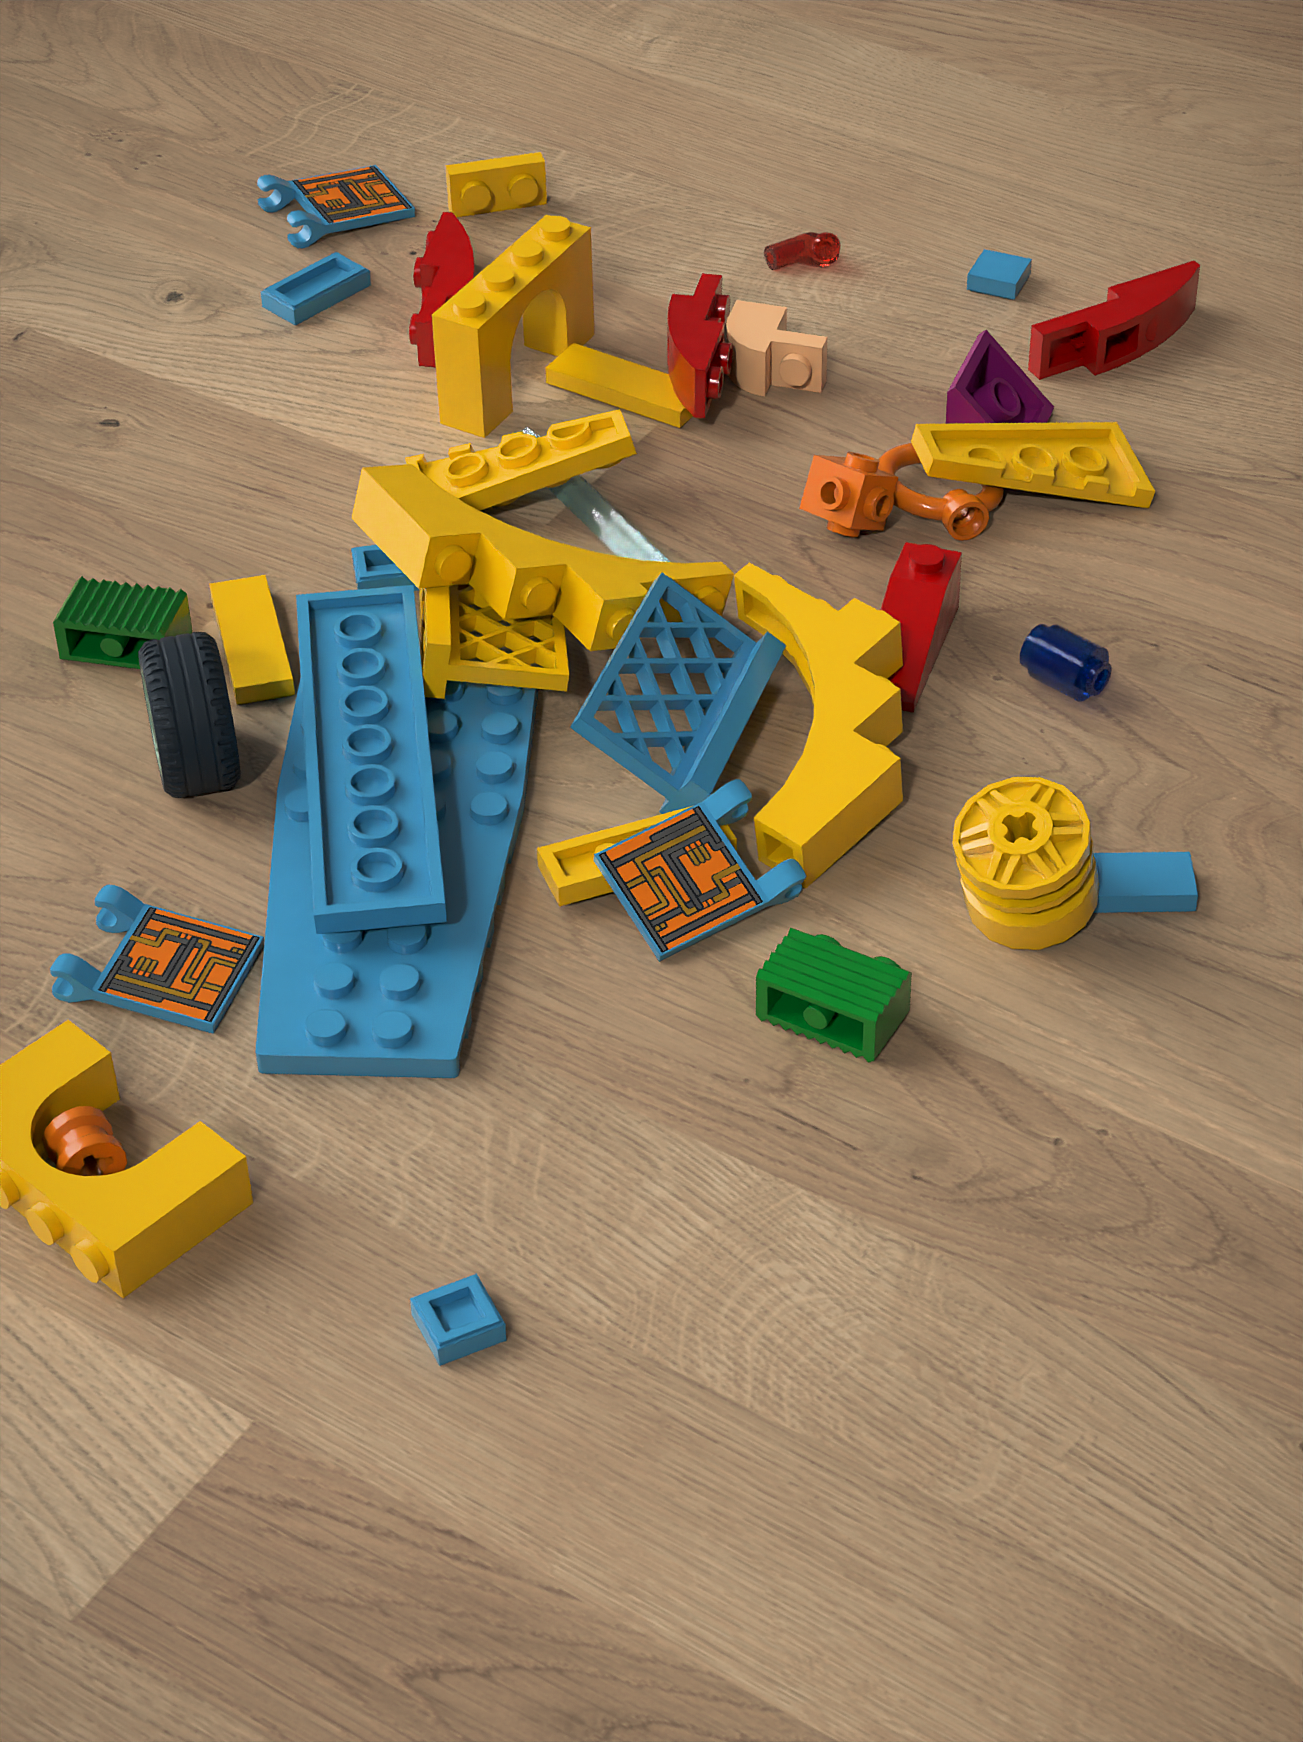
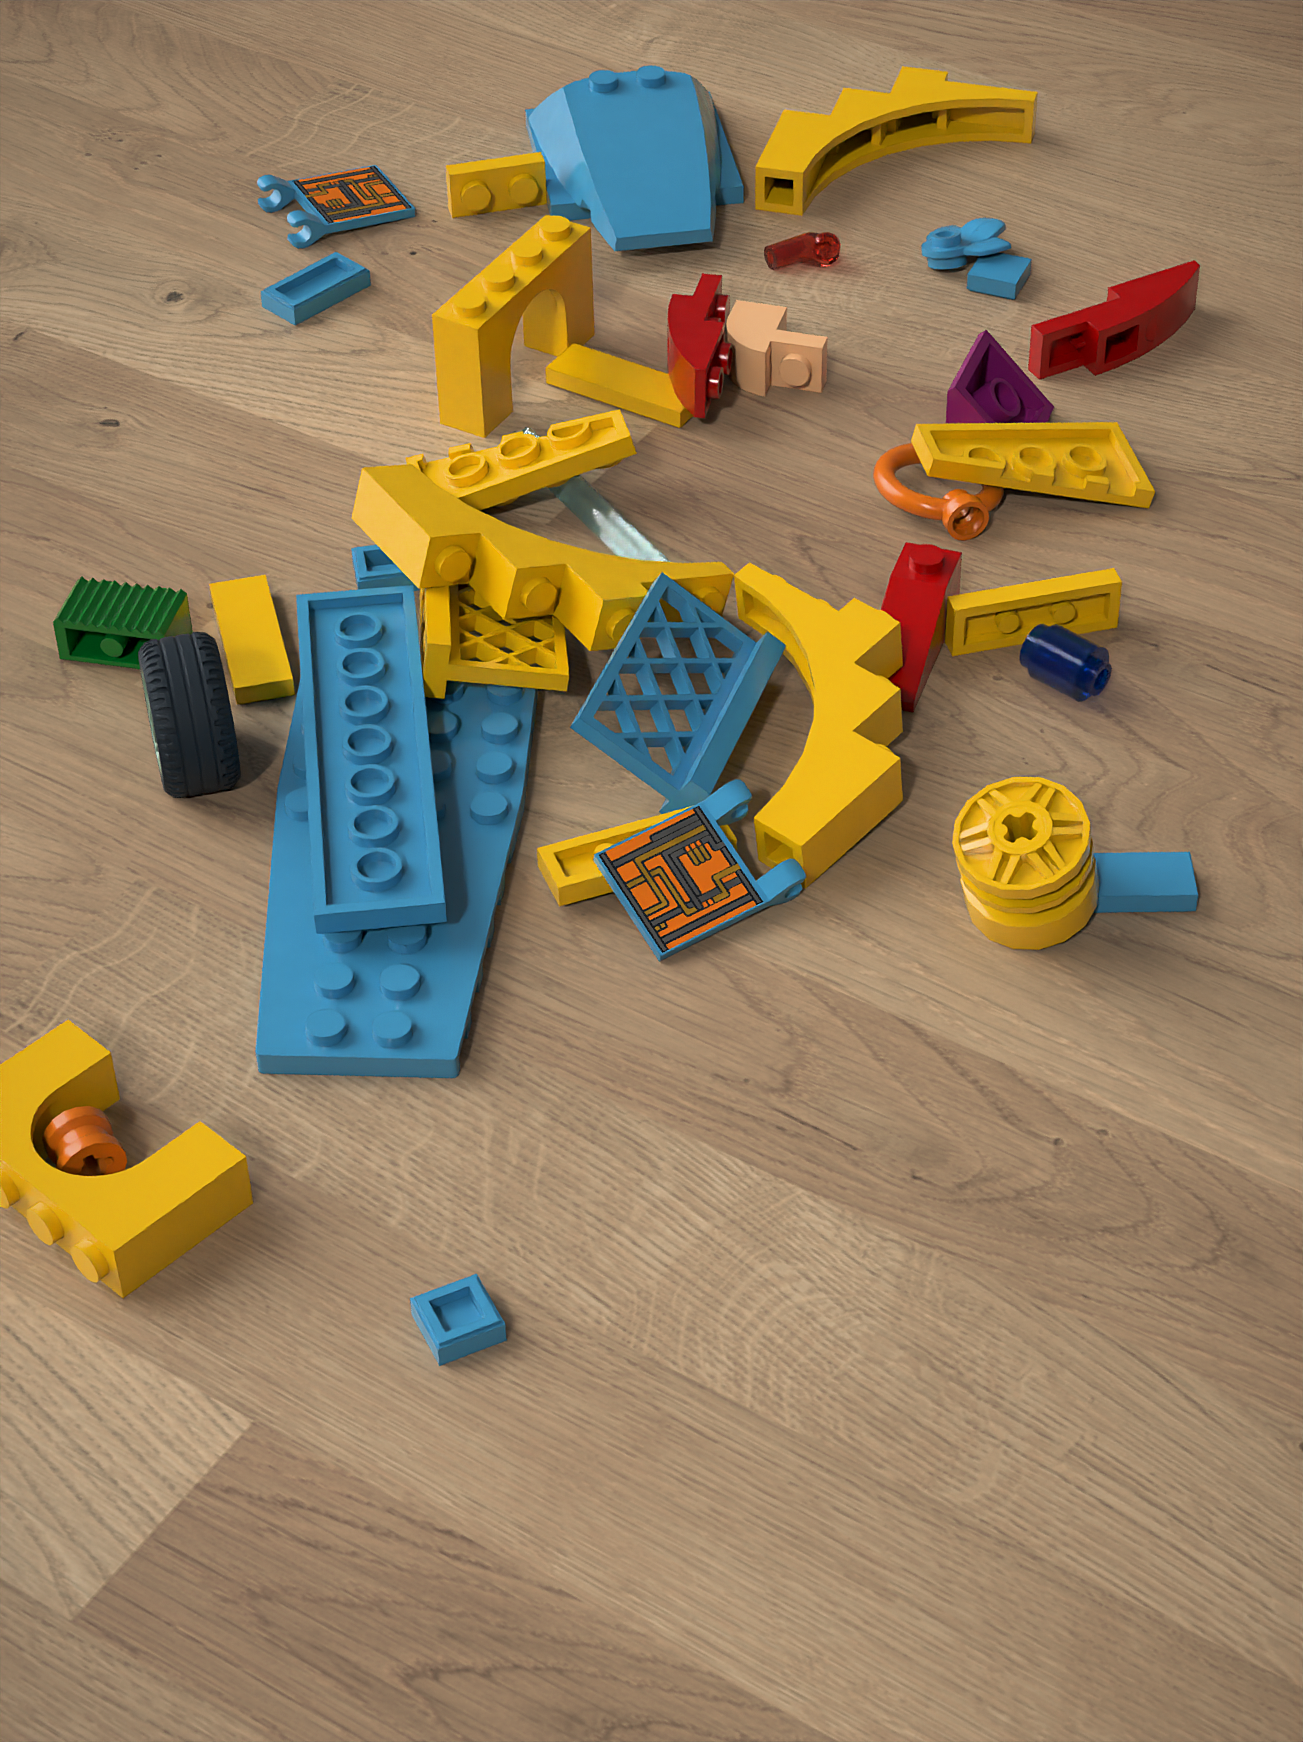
flag [50,885,264,1034] -> none
red slope [409,212,475,367] -> none
green brick [756,928,912,1063] -> none
orange brick [799,452,898,537] -> none
none -> dark azure wedge [525,65,744,252]
none -> yellow arch [755,66,1038,216]
none -> dark azure plate [921,218,1011,269]
none -> yellow plate [945,568,1122,656]

